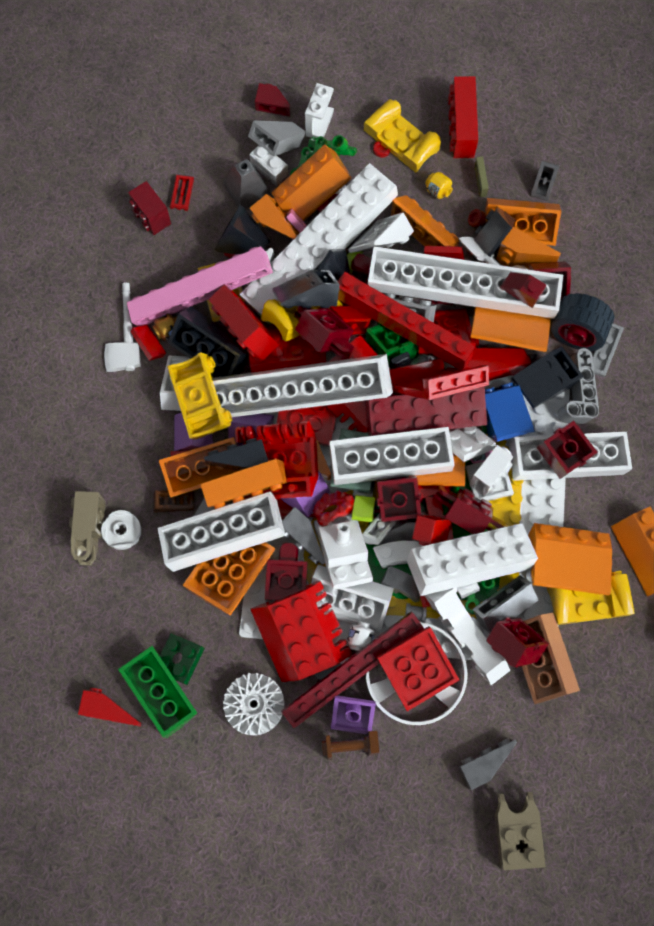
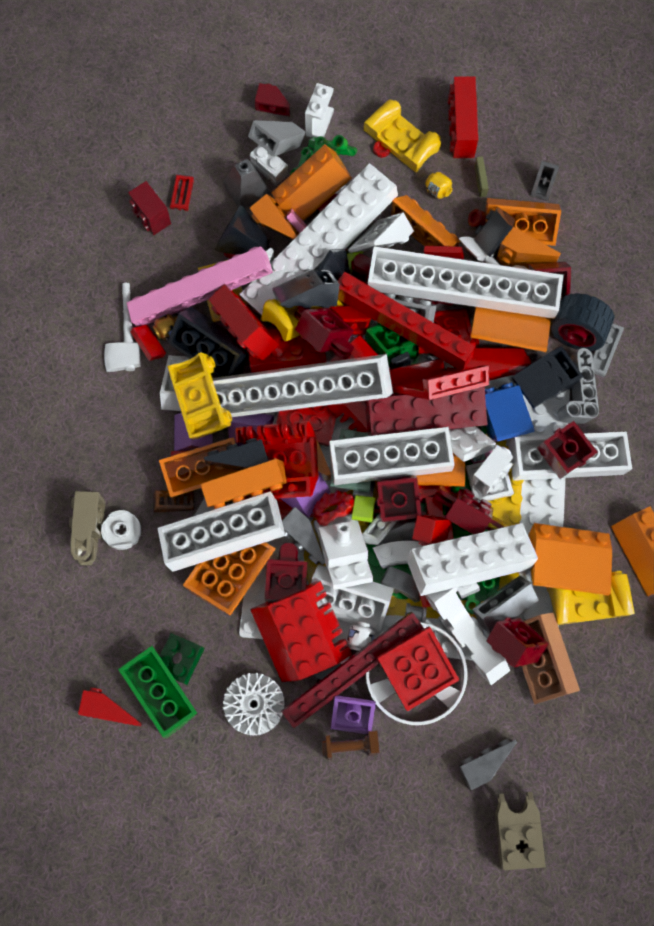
dark red slope [500,272,547,308] -> none

